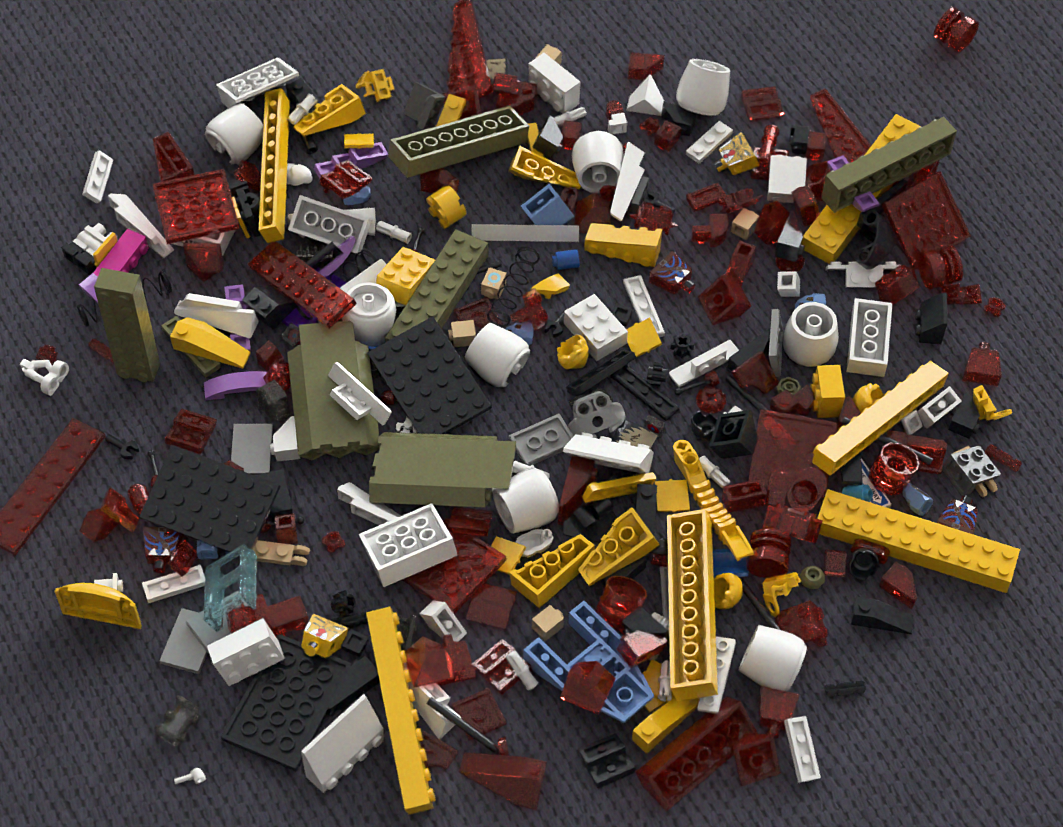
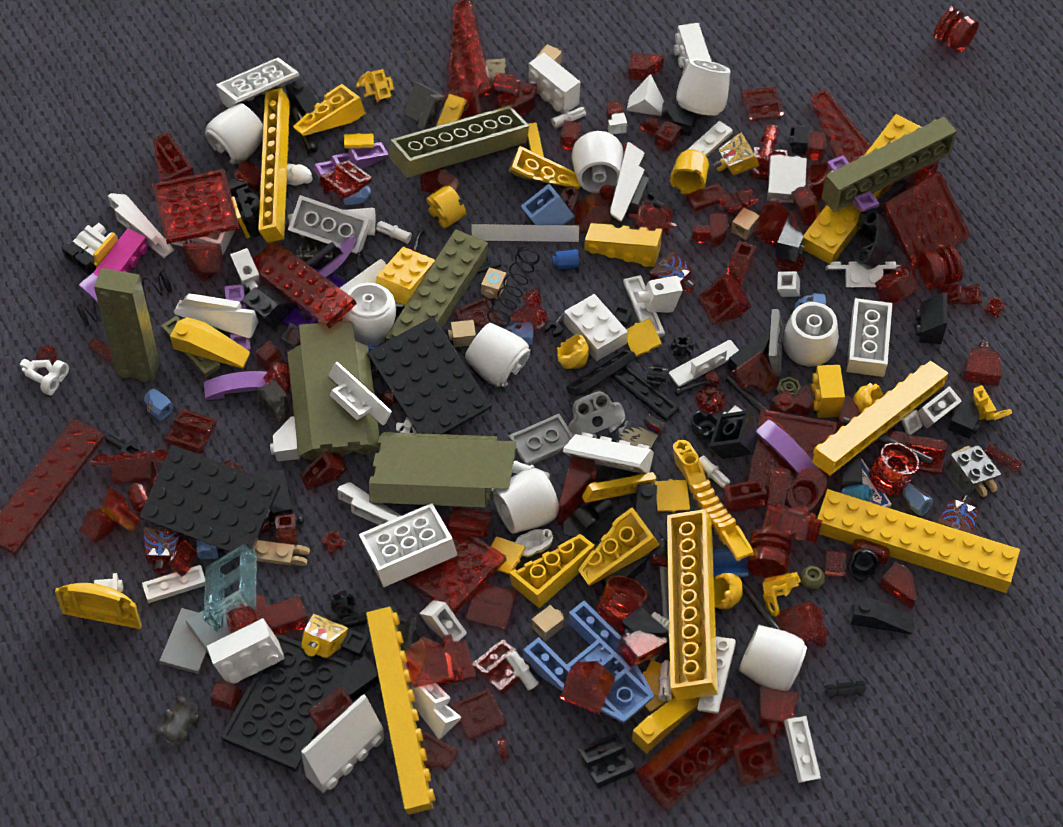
white plate [82,150,113,203] -> none
white hand [174,768,206,784] -> none
light grey tile [231,424,273,475] -> none
white axle [288,94,317,125] -> none
black bar [426,697,499,753] -> none
clear red wedge [459,752,546,810] -> none
yellow slope [530,273,570,299] -> none
slope [532,116,563,158] -> none
none -> clear red bracket [91,449,168,484]
none -> medium blue rock [144,389,173,421]
none -> clear red brick [211,679,243,711]
none -> white torso [230,248,260,292]
none -> clear red slope [300,451,347,490]
none -> clear red slope [308,686,353,733]
none -> white torso [635,276,683,312]
none -> yellow cylinder [670,149,709,195]
none -> white brick [674,23,711,75]
none -> medium lavender slope [756,420,823,488]

